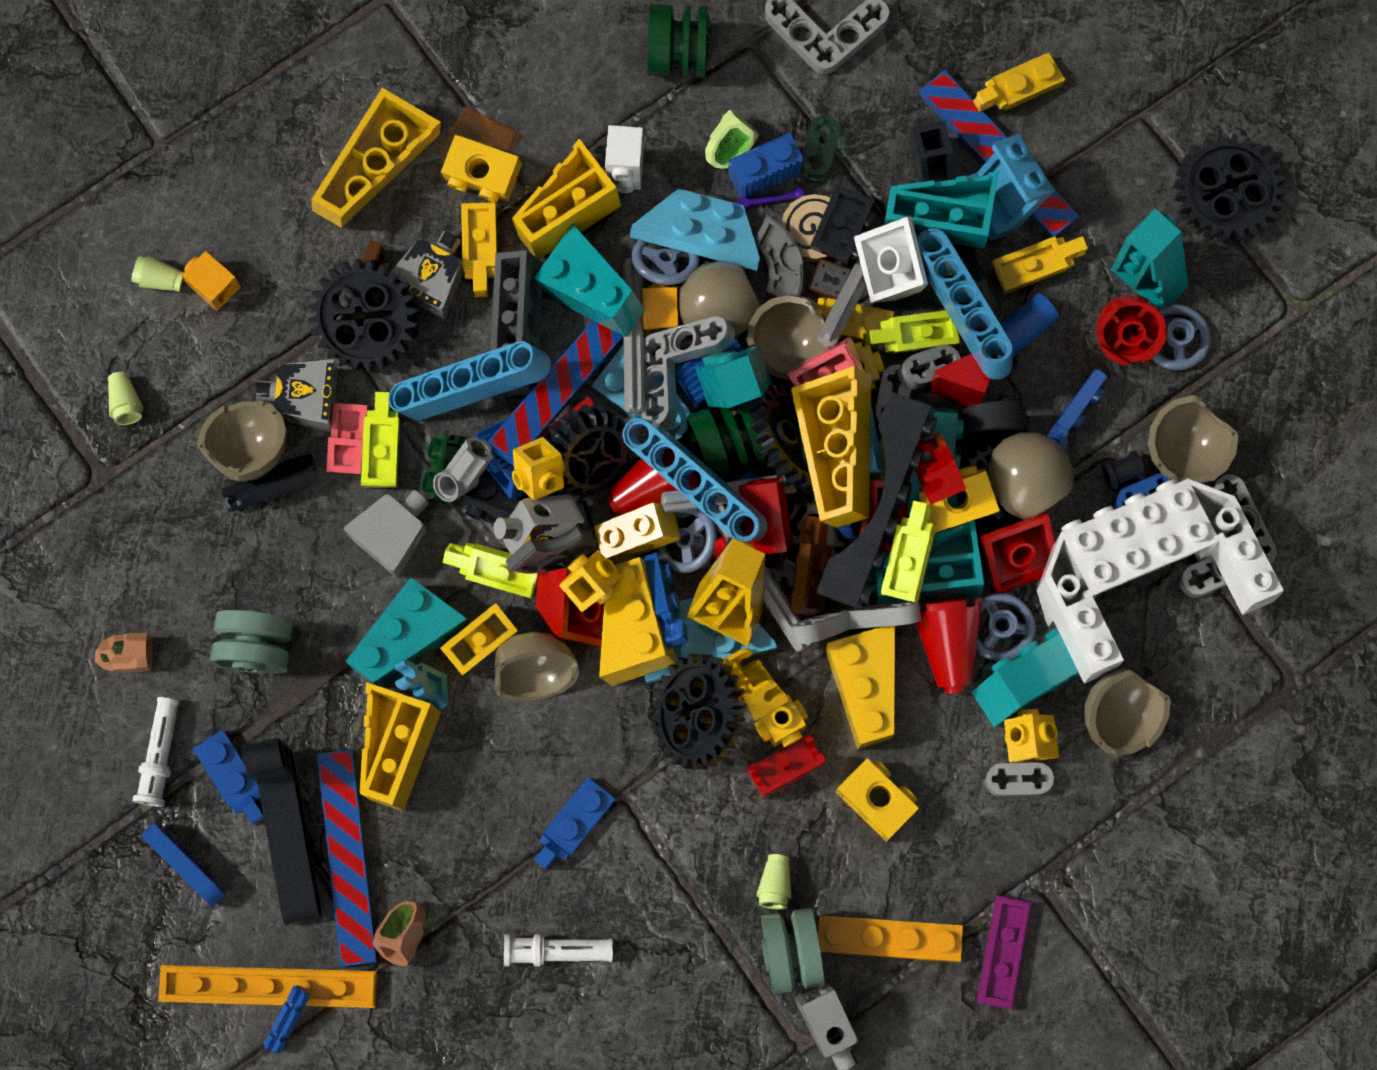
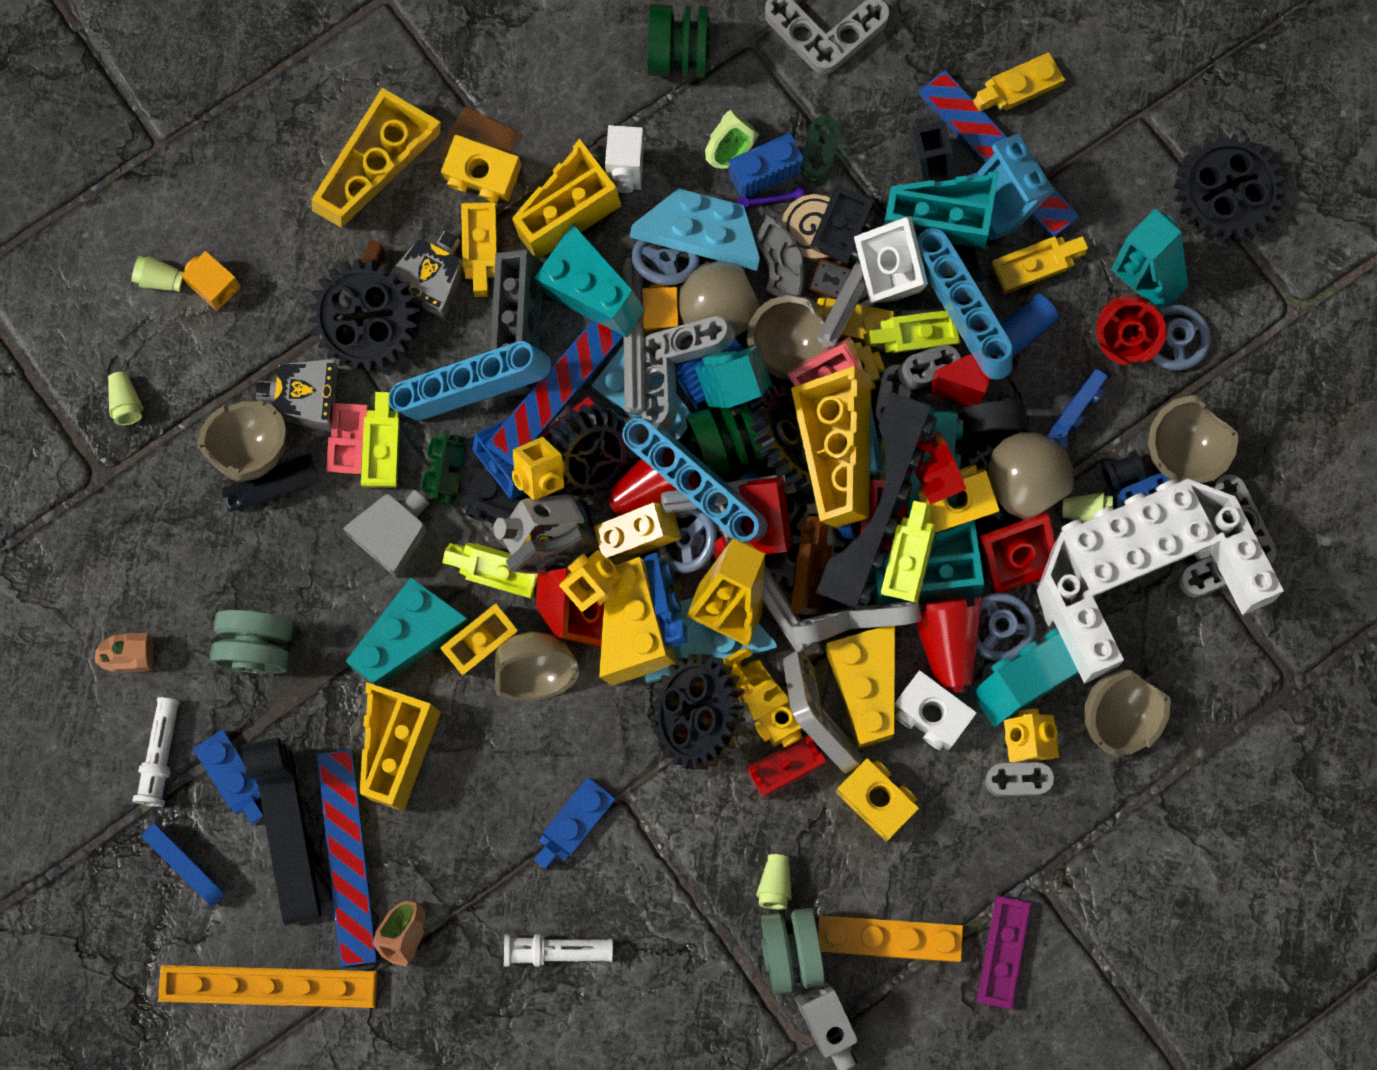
blue axle [264,985,311,1054] -> none
dark azure plate [395,660,449,710] -> none
light grey piece [433,436,493,502] -> none
none -> light grey beam [783,651,862,773]
none -> white brick [894,670,976,751]
none -> yellowish green cone [1063,492,1113,522]

